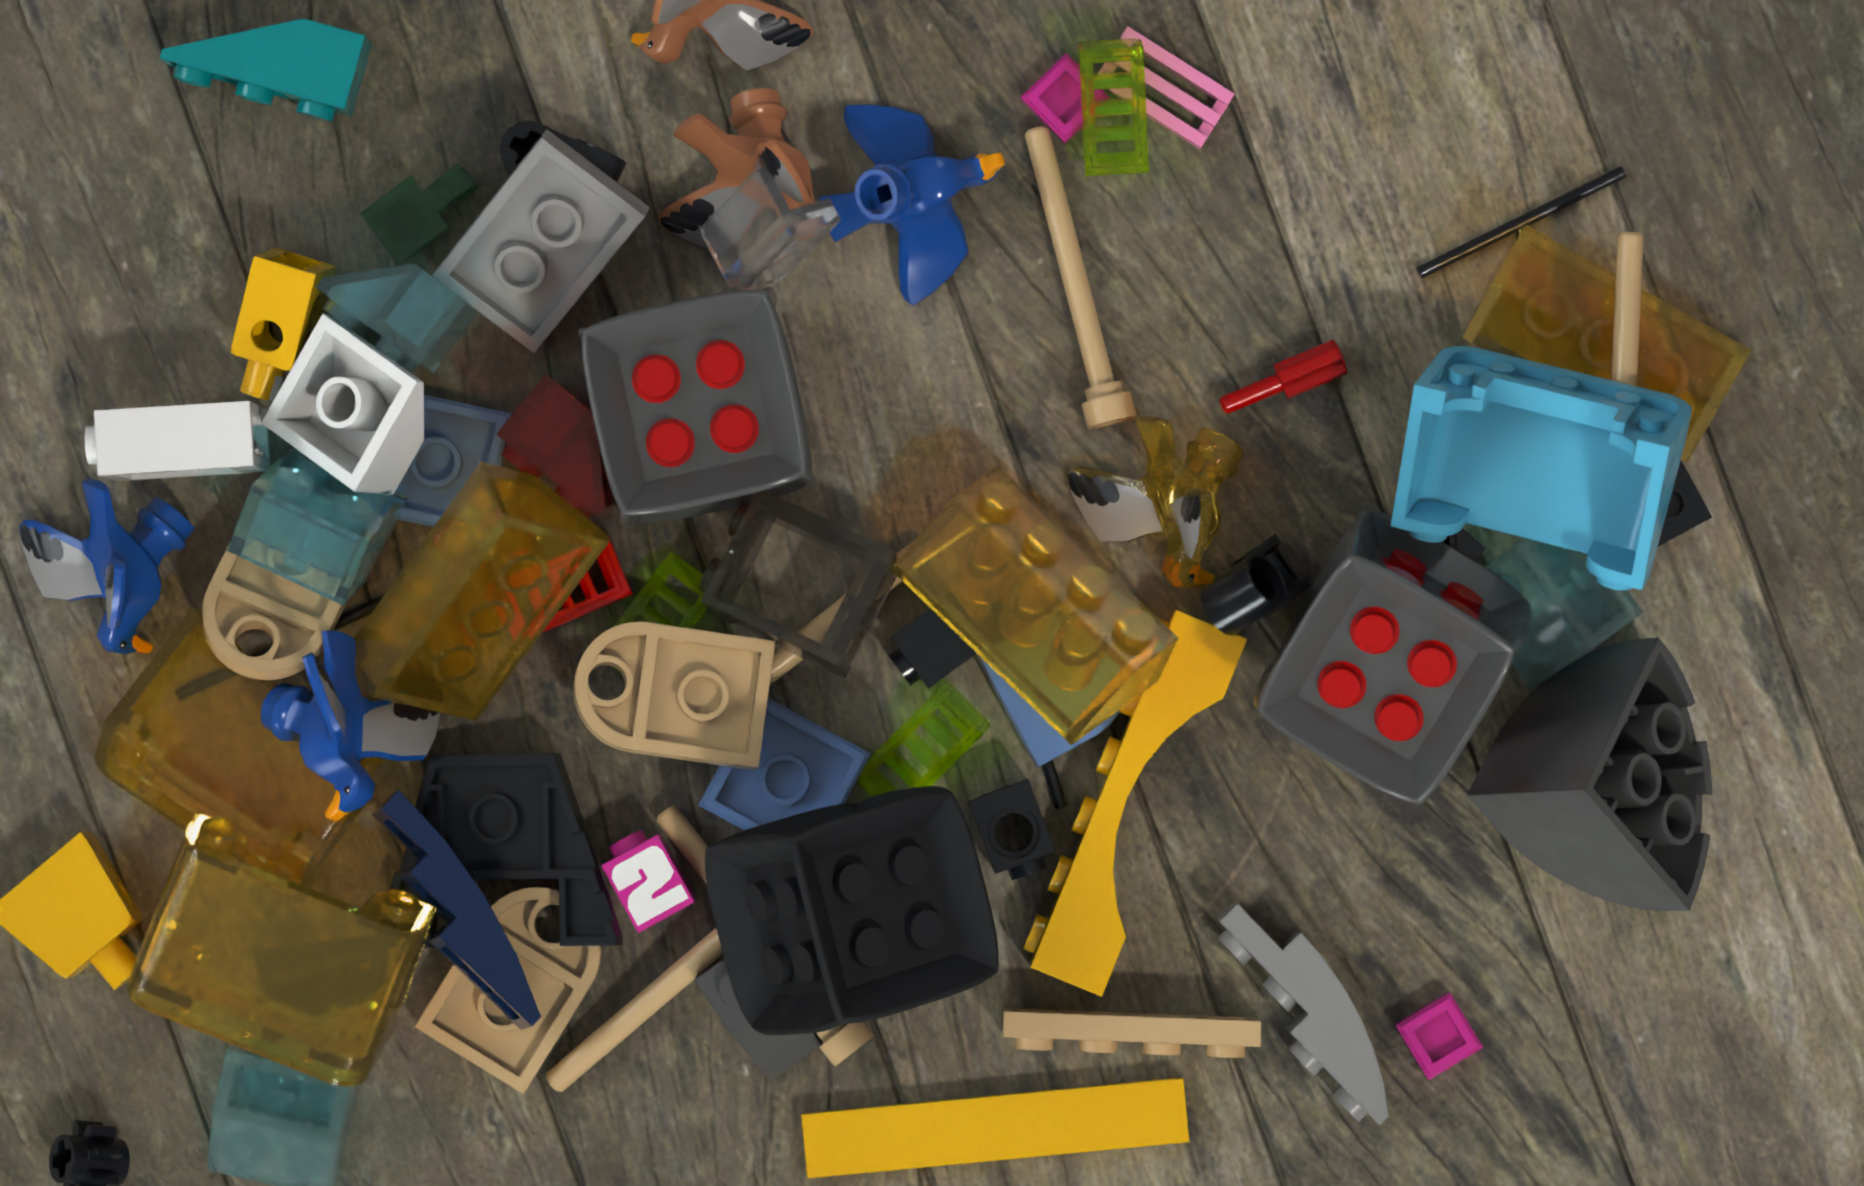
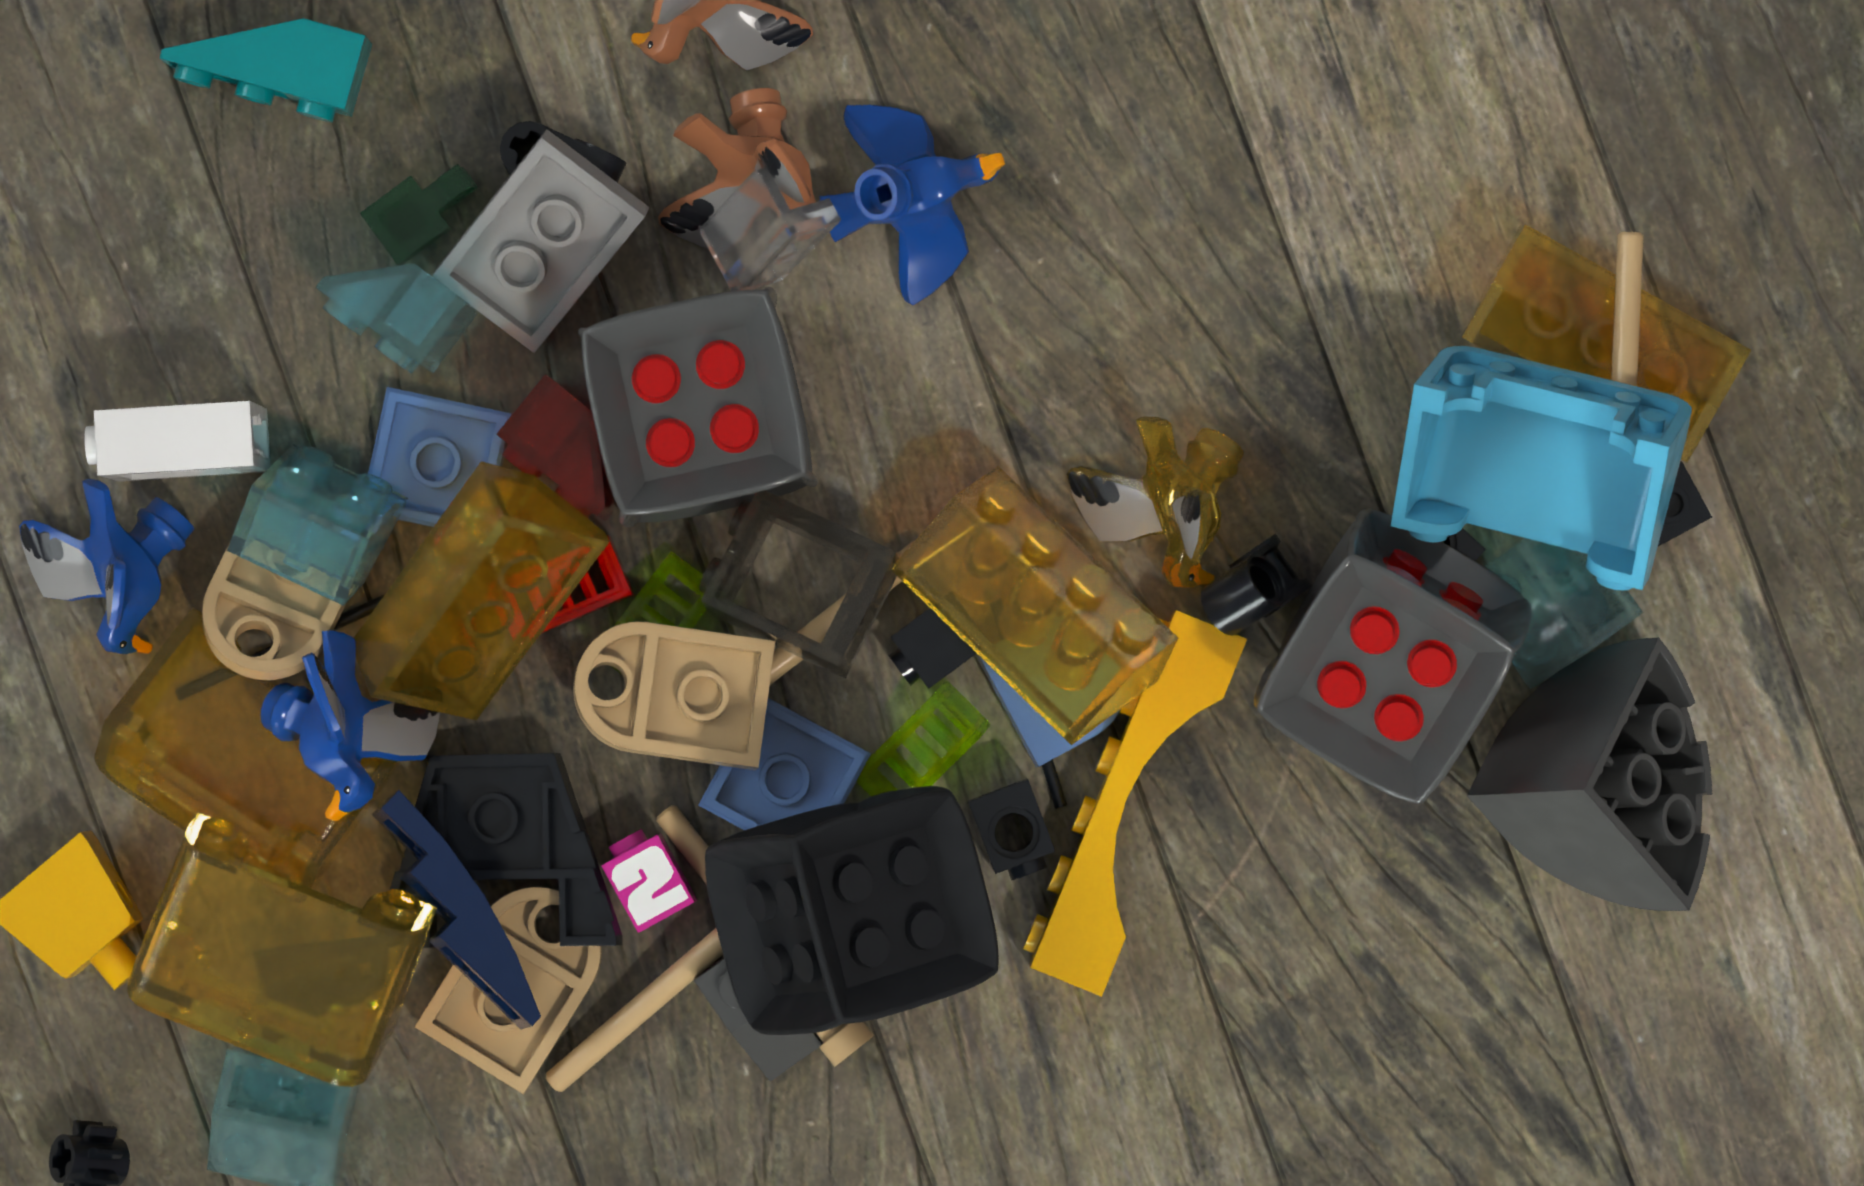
yellow torso [231,247,337,401] -> none
white slope [261,313,424,495] -> none
yellow tile [801,1077,1189,1179] -> none
tan plate [1002,1007,1261,1058] -> none
dark pink tile [1020,53,1111,145] -> none
tan piece [1024,126,1137,429] -> none
clear neon green slope [1077,38,1149,176] -> none
bright pink tile [1093,26,1235,150] -> none
light grey slope [1216,901,1389,1126] -> none
red axle [1219,339,1348,414] -> none
dark pink tile [1394,991,1483,1080] -> none
black axle [1416,166,1626,279] -> none

